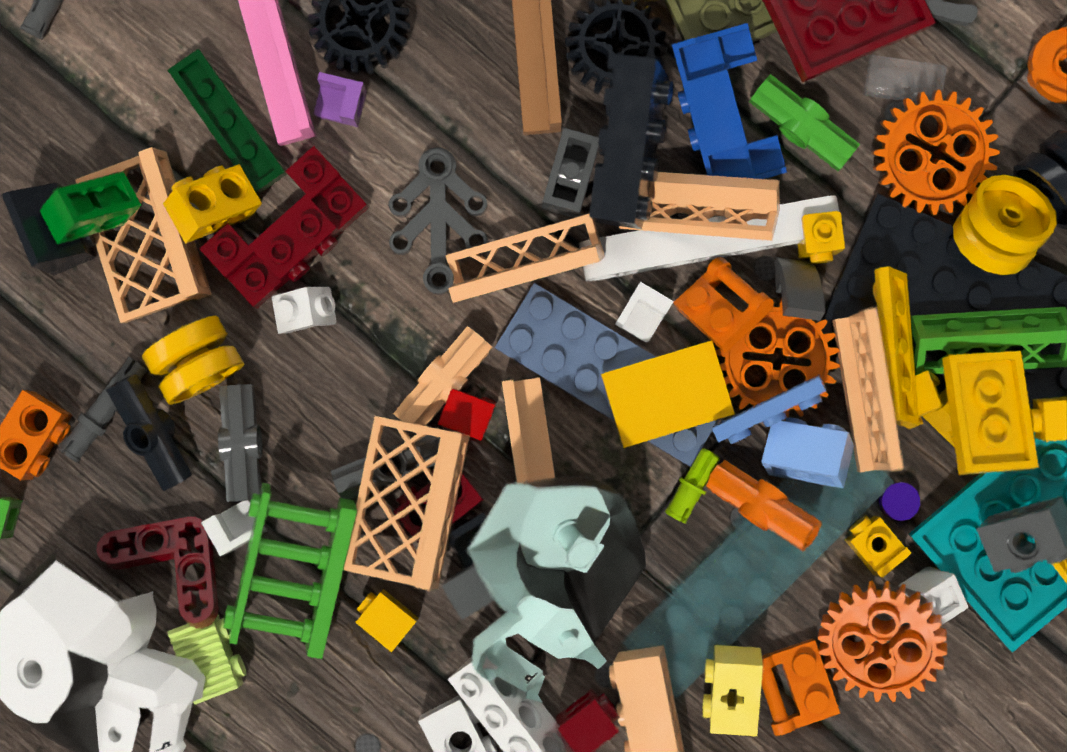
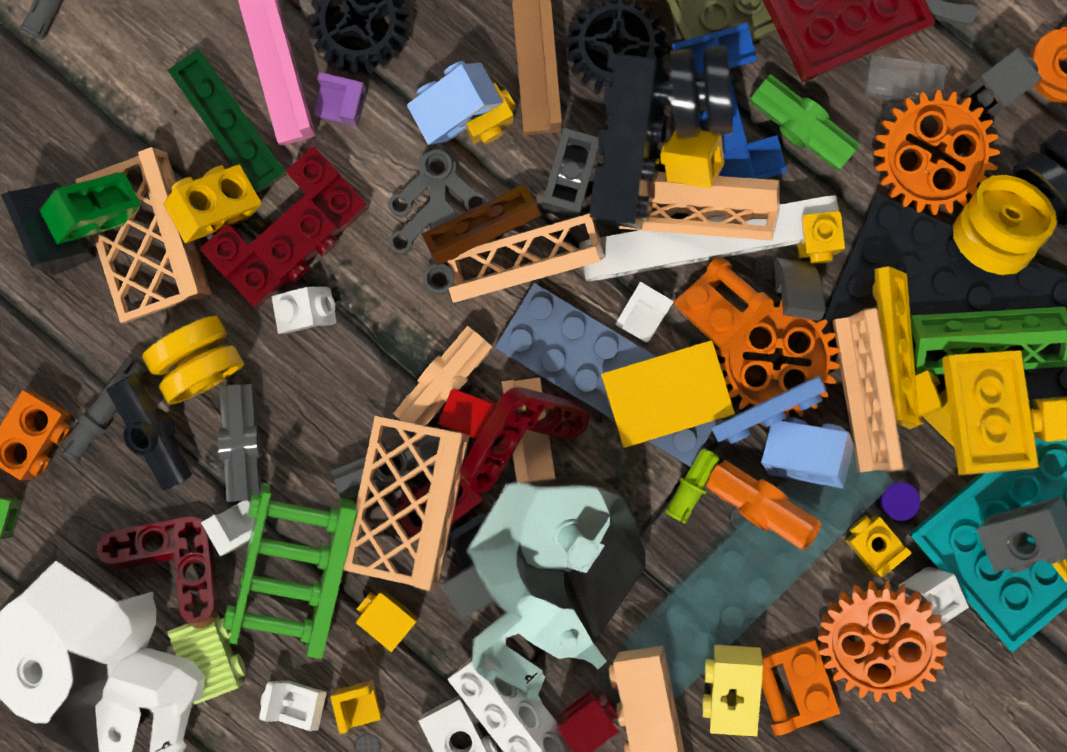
none -> white bracket [259,681,327,731]
none -> yellow panel [330,680,382,734]
none -> light blue brick [407,61,503,145]
none -> reddish brown plate [422,184,541,266]
none -> dark red beam [460,387,590,493]
none -> yellow bracket [466,83,516,144]
none -> yellow brick [661,130,725,189]
none -> black wheel [669,45,733,139]
none -> dark grey brick [961,48,1042,121]

